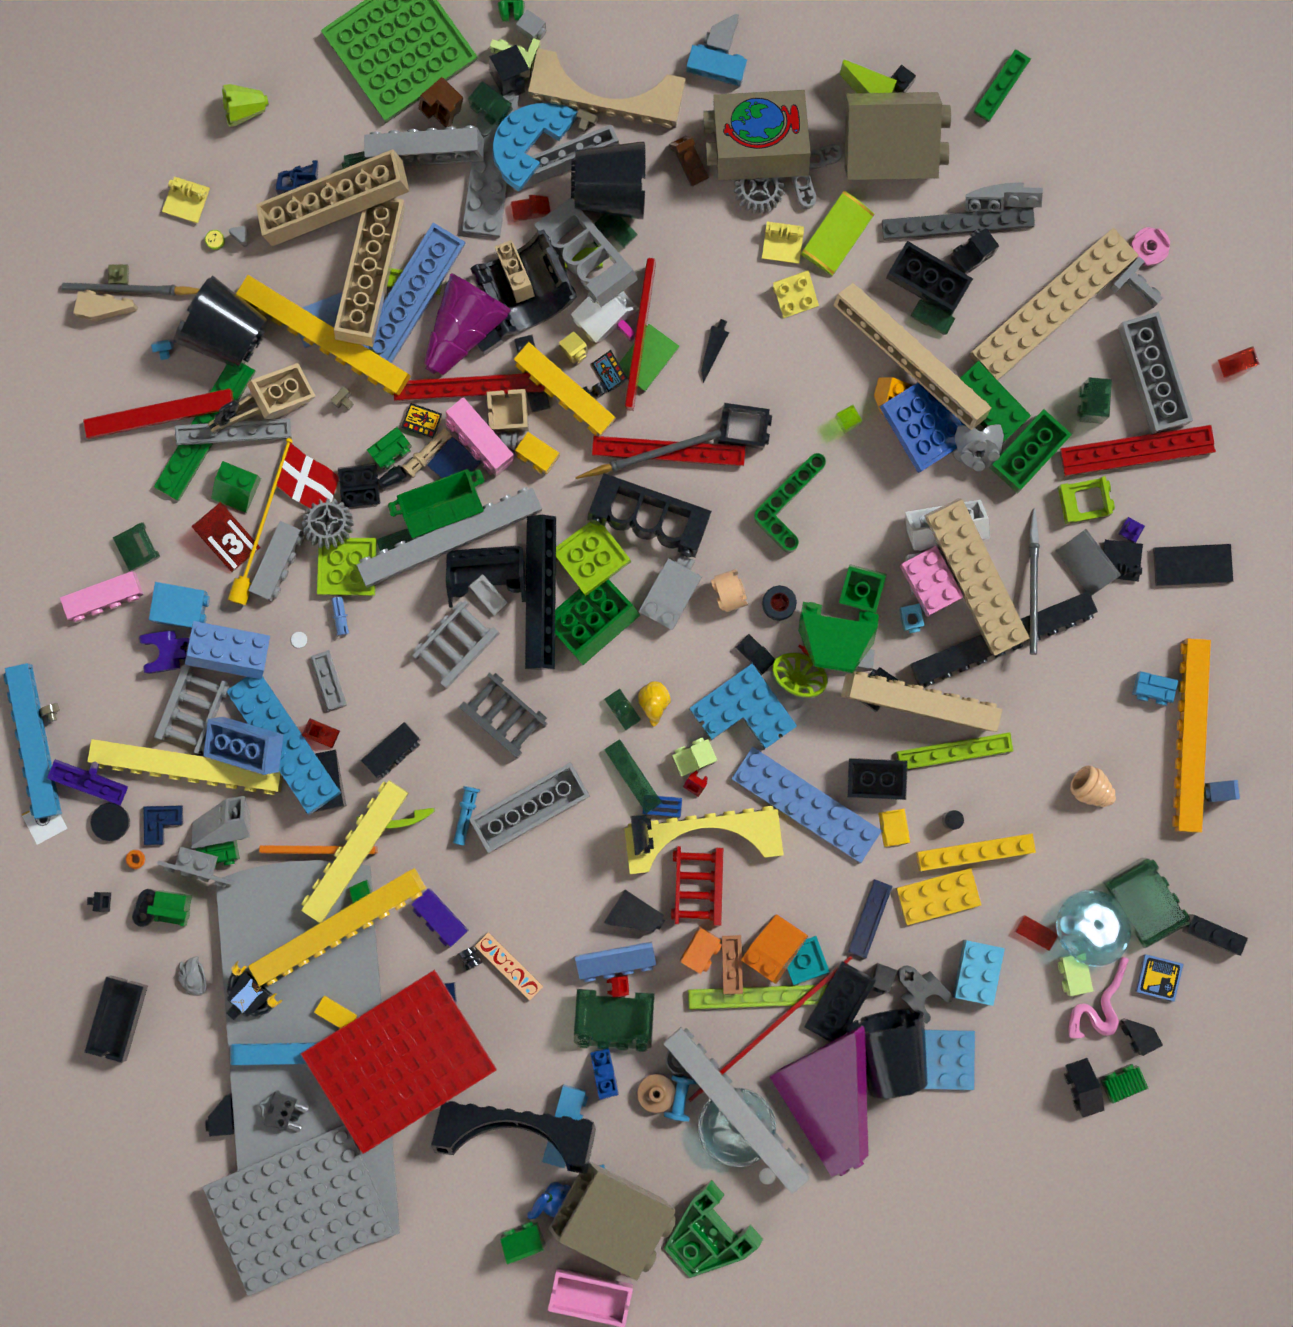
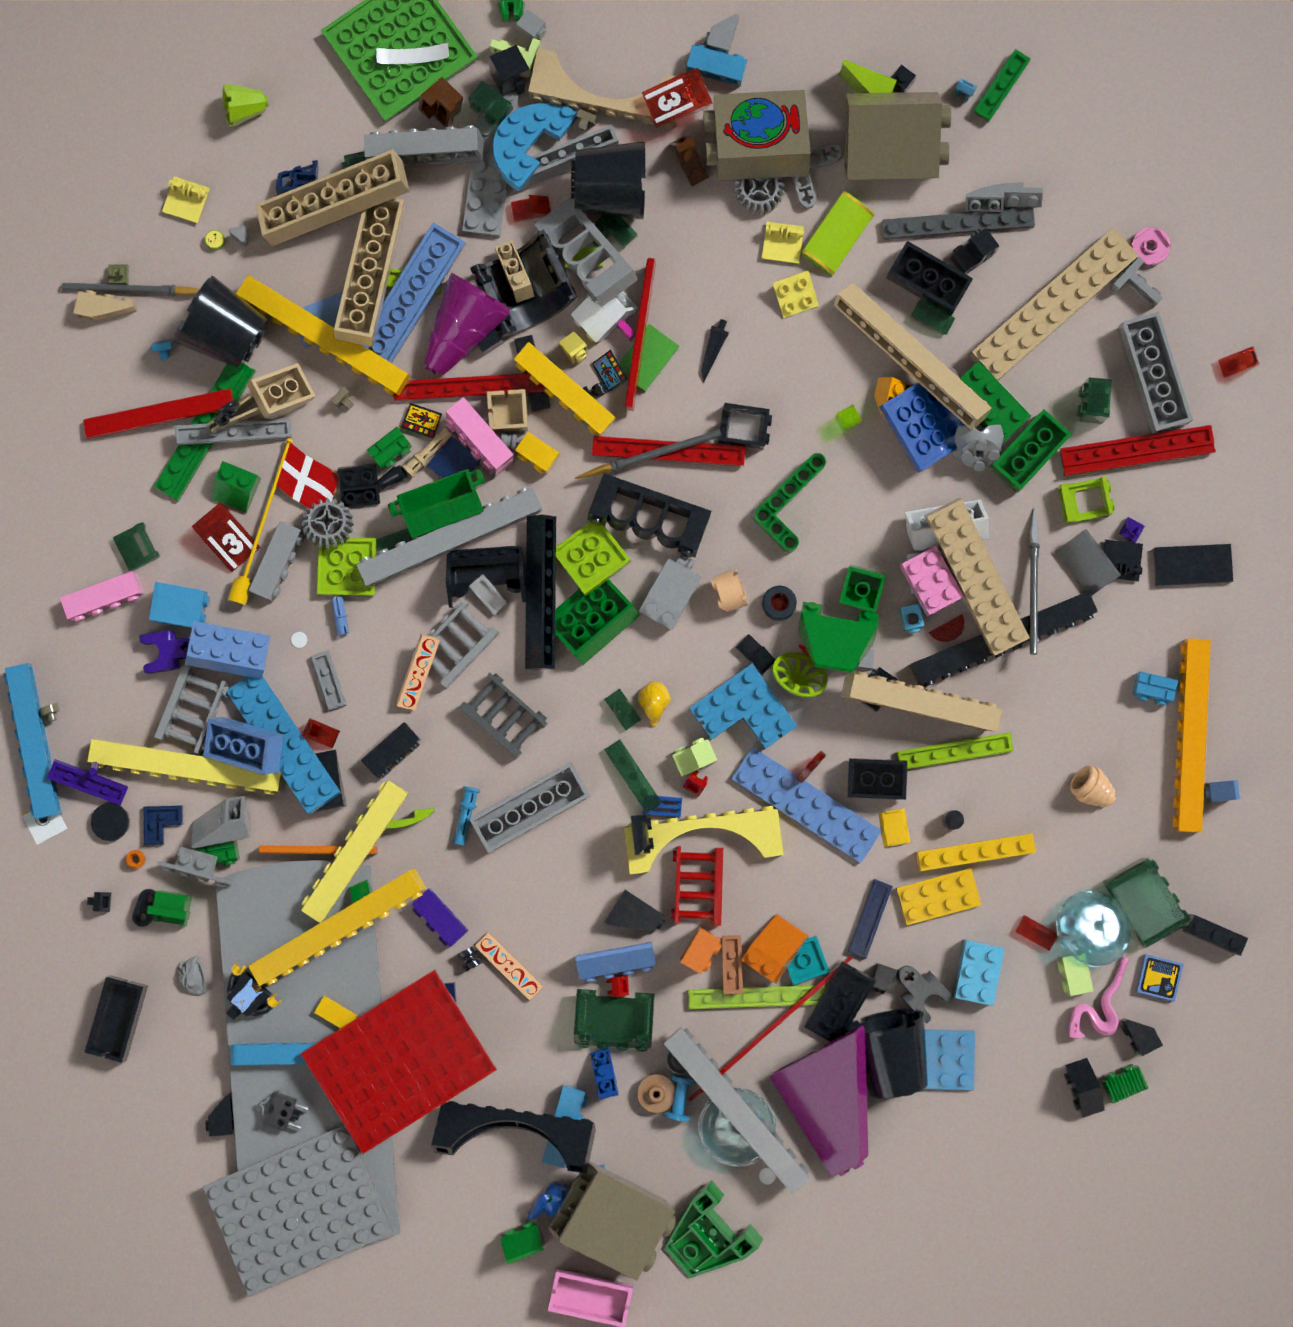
none -> white sticker [376,43,449,64]
none -> light nougat tile [396,634,440,711]
none -> clear red slope [642,68,713,128]
none -> clear red tile [796,750,826,784]
none -> clear red tile [929,614,965,642]
none -> dark azure tile [955,78,978,103]

